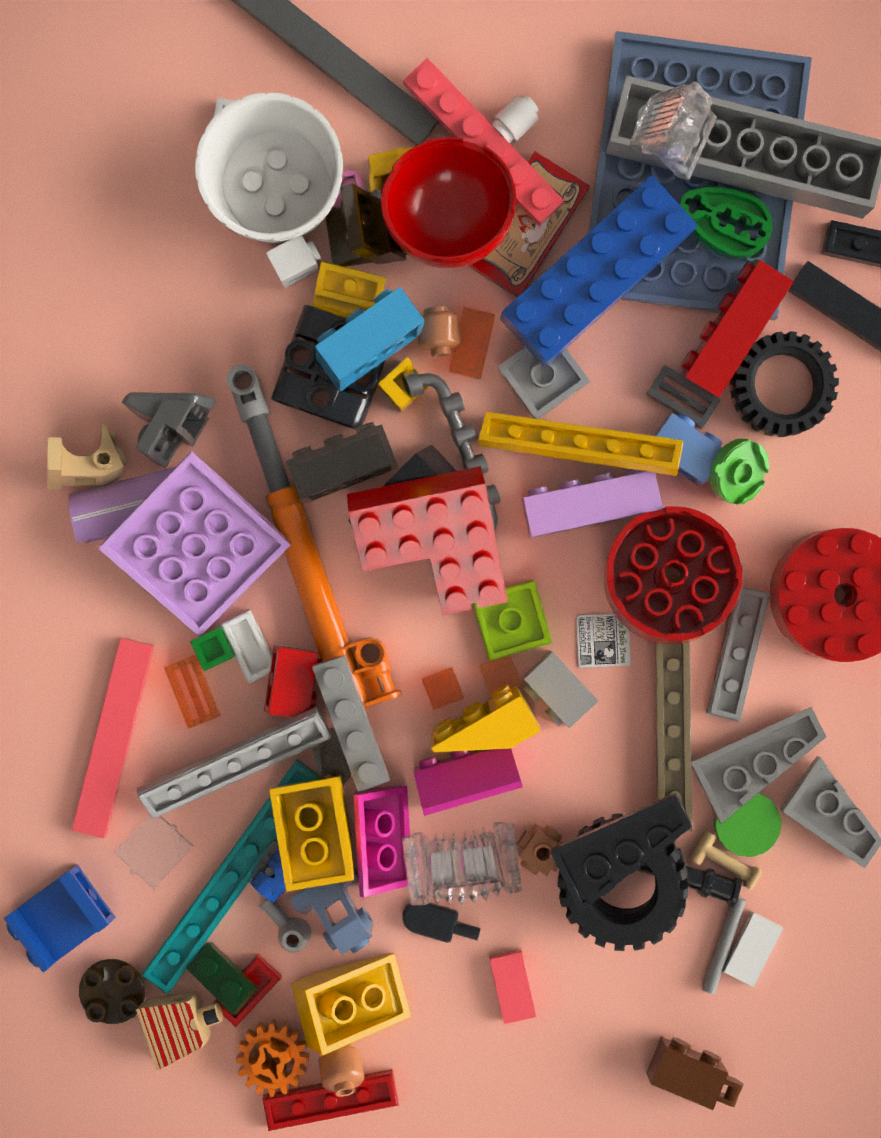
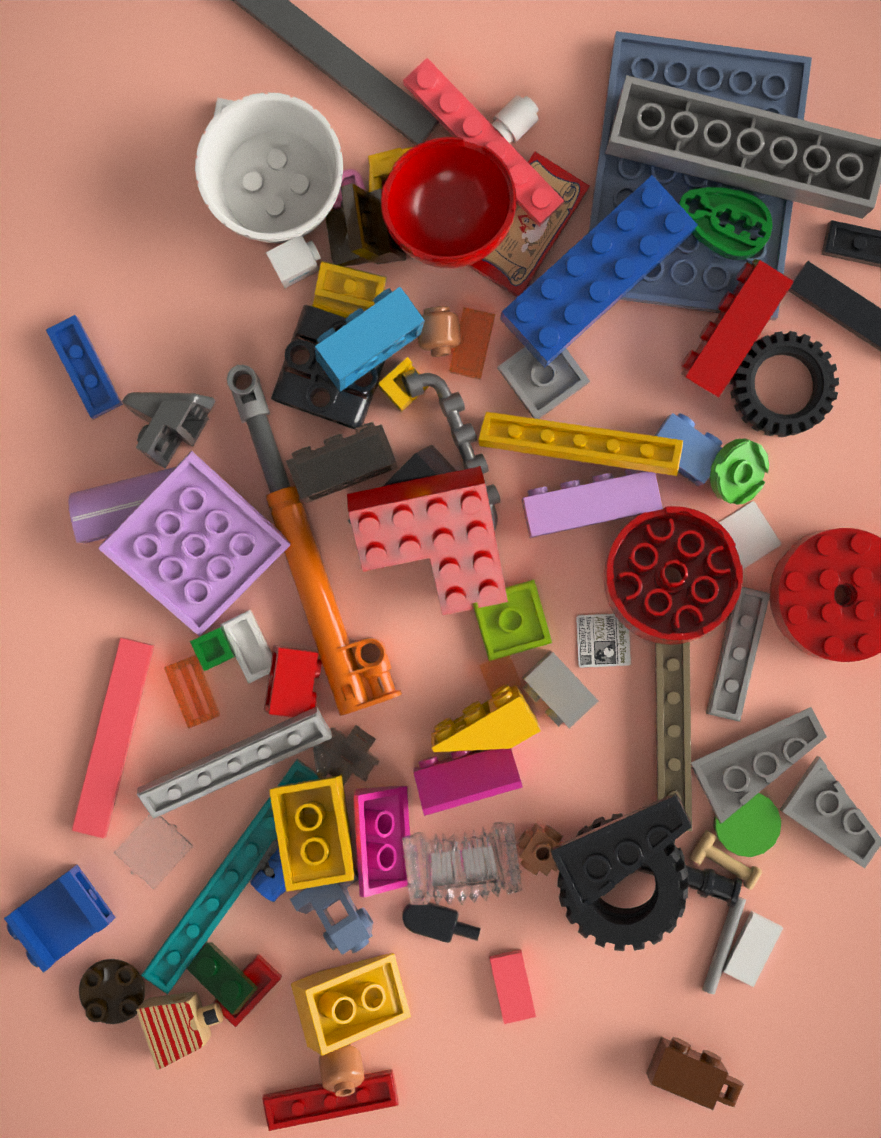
tan tile [47,424,127,490] -> none
orange gear [236,1019,309,1097] -> none
light grey bar [259,899,311,953] -> none
light grey plate [312,654,390,792] -> none
clear orange plate [422,667,464,710] -> none
clear piece [630,82,717,180] -> none
dark grey tile [646,365,721,429] -> none
none -> blue plate [46,315,123,419]
none -> white sticker [719,501,781,569]

